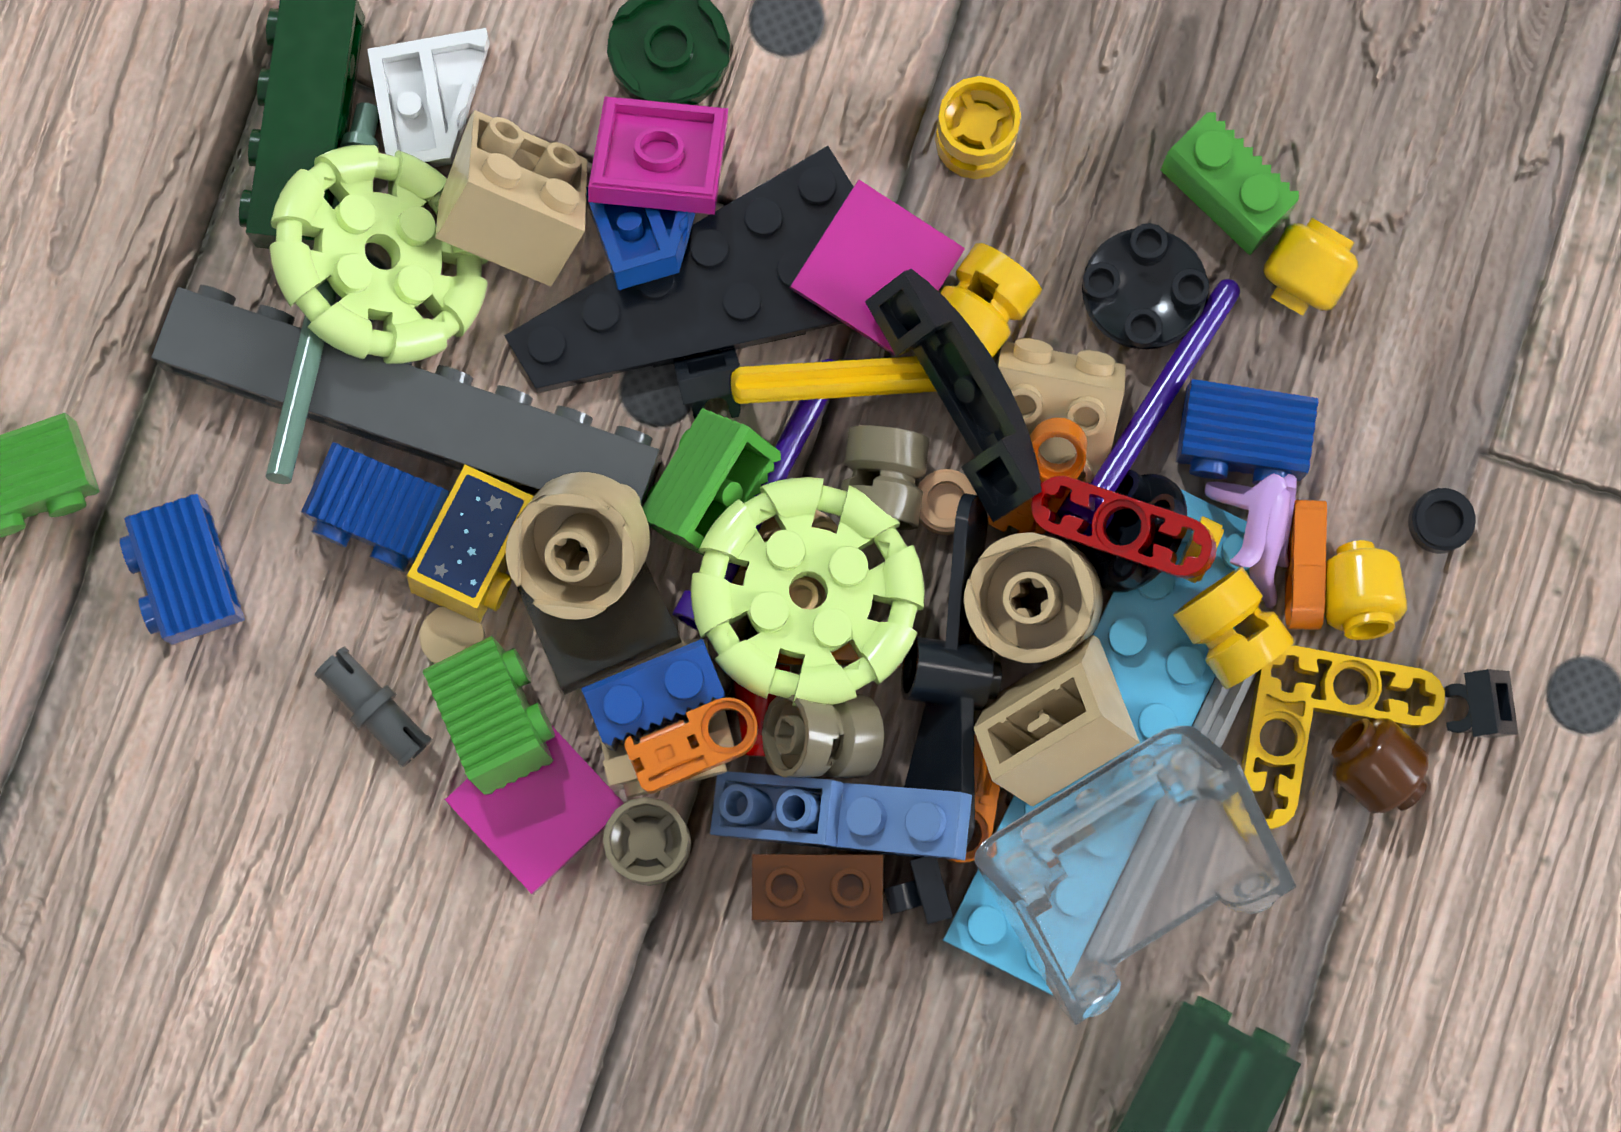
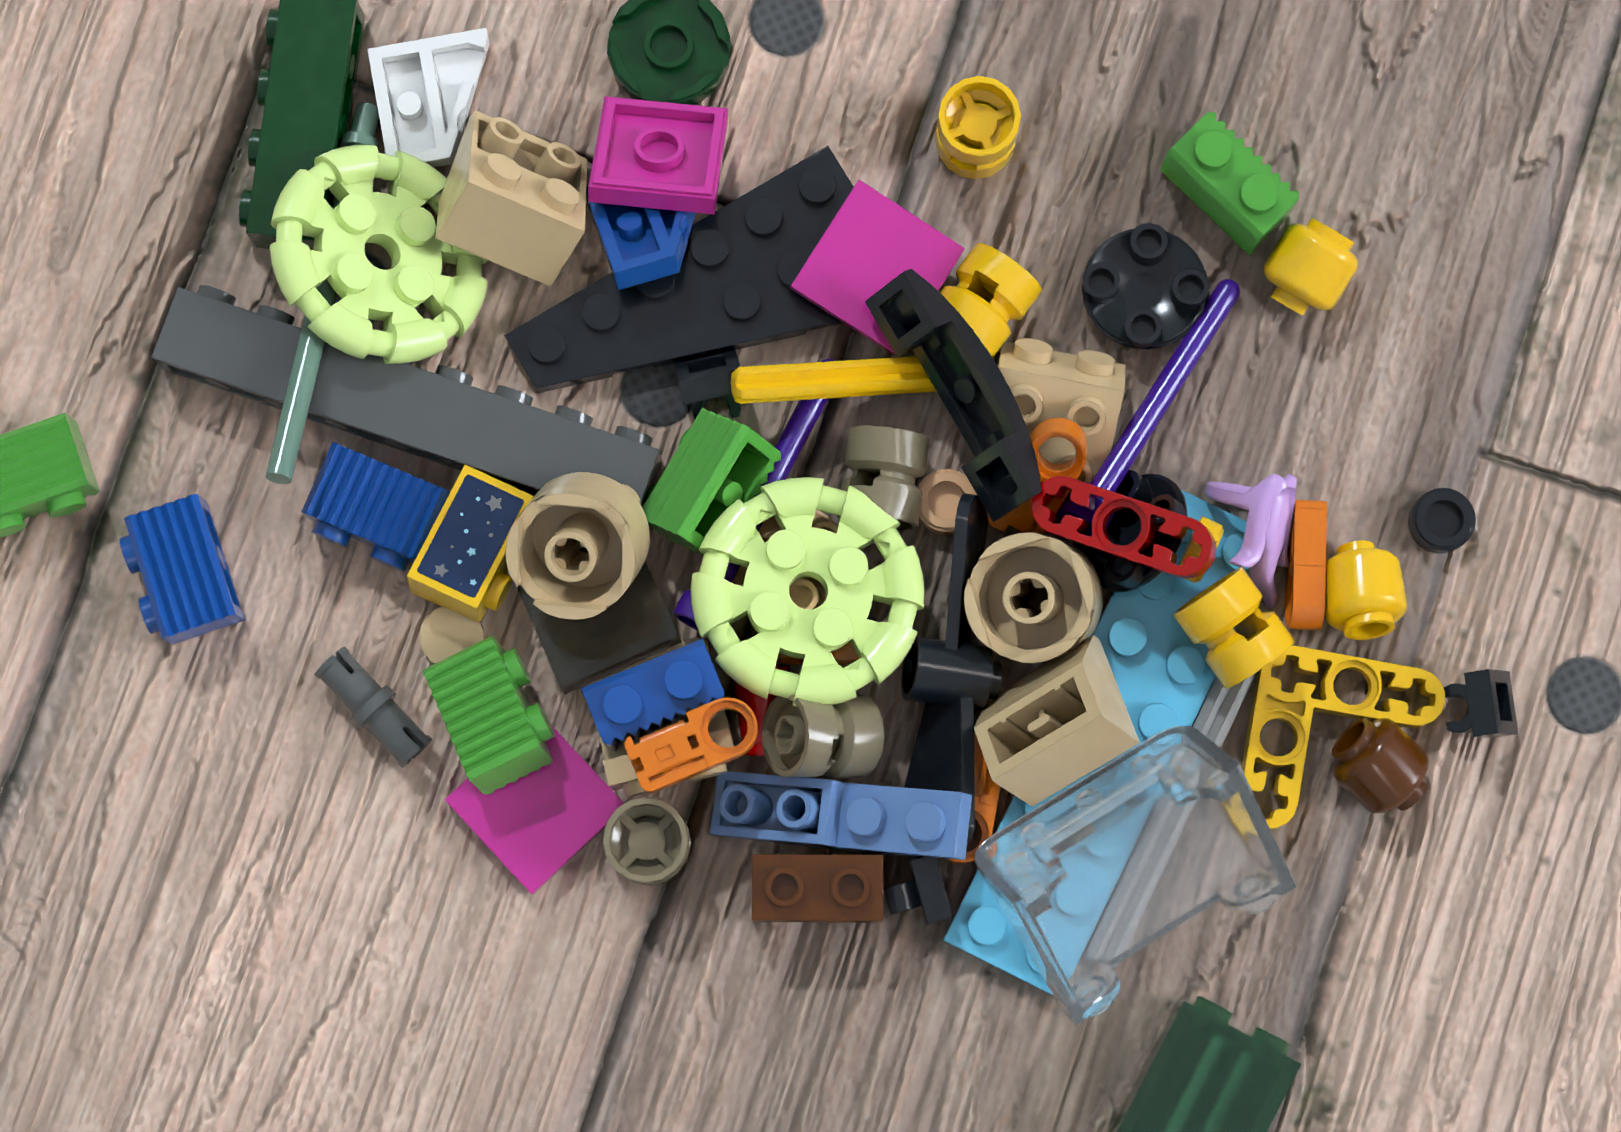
blue brick [1176,379,1319,485] -> none

